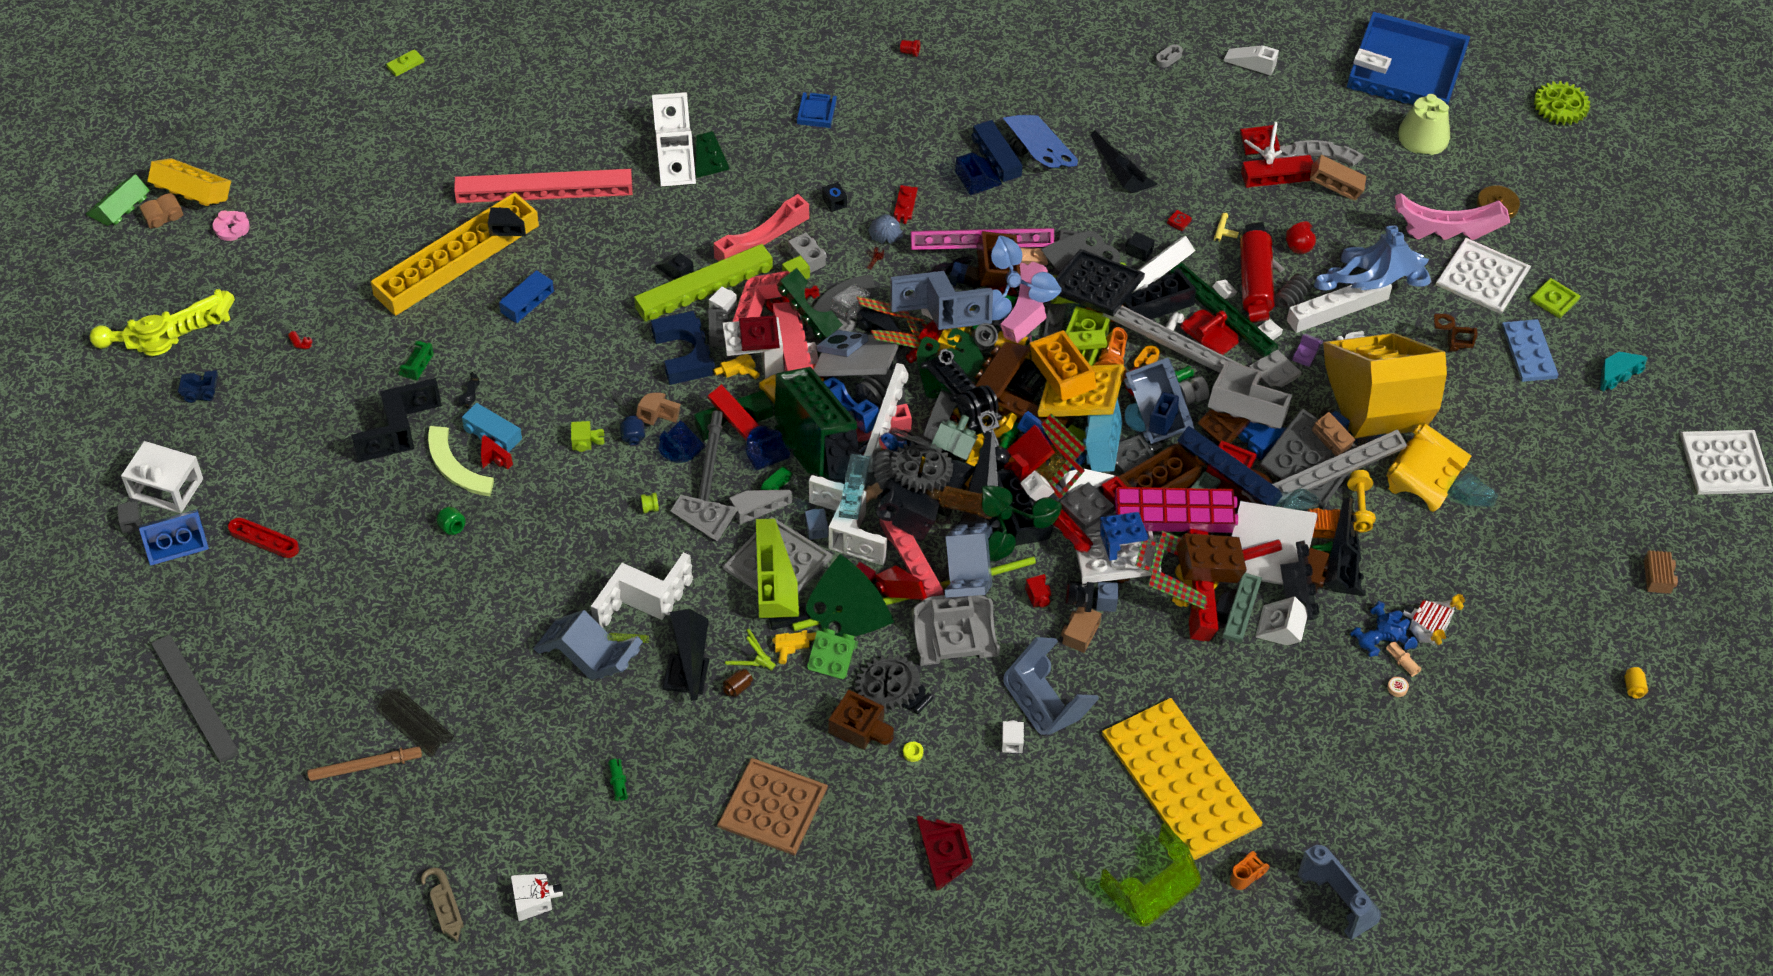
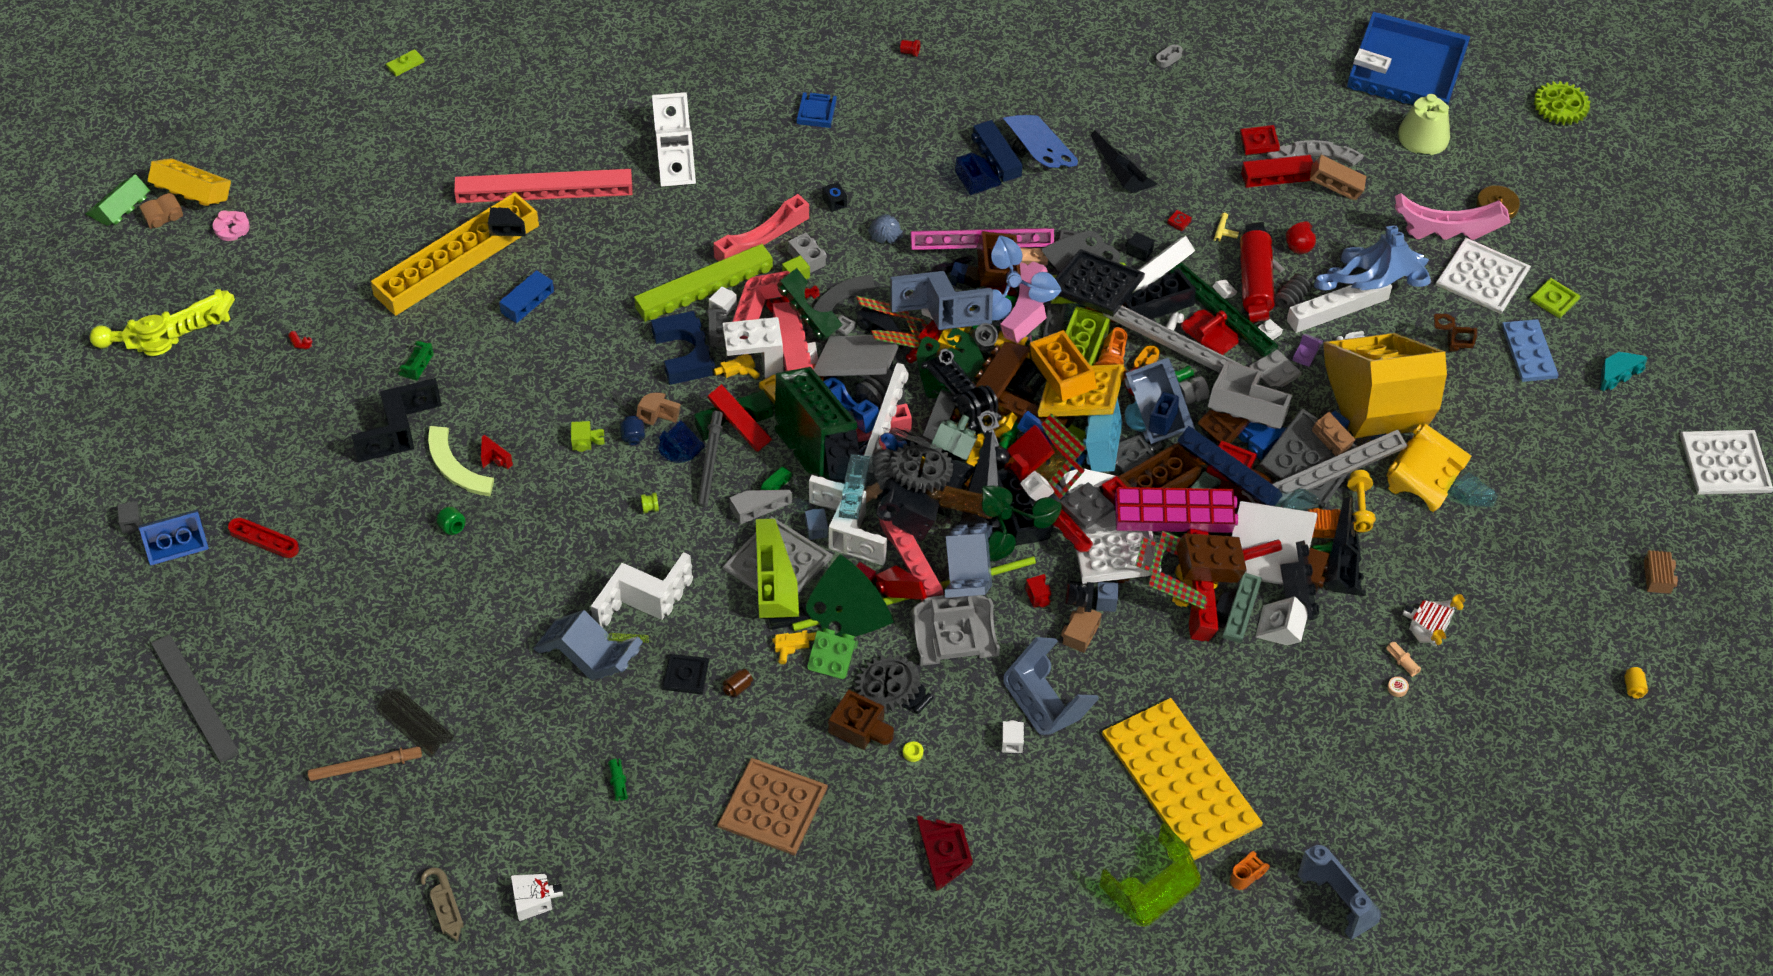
white piece [121,441,203,514] -> none
dark blue cylinder [178,370,218,403] -> none
black hair [458,372,480,409] -> none
dark azure brick [462,403,522,452] -> none
black slope [656,253,694,280] -> none
black wedge [670,609,709,701] -> none
light grey wing [671,495,738,541] -> none
dark green wing [696,131,729,178] -> none
lime plant [725,629,776,671] -> none
dark red tile [739,315,780,351] -> none
clear blue slope [745,426,790,471] -> none
sand blue tile [817,330,869,357] -> none
clear brick [830,284,872,323] -> none
clear red hand [867,247,884,270] -> none
red hinge [894,185,918,224] -> none
lime plate [1067,330,1107,350] -> none
blue bracket [1100,512,1148,561] -> none
white slope [1224,46,1279,76] -> none
white plant [1244,122,1282,164] -> none
blue piece [1350,601,1418,657] -> none

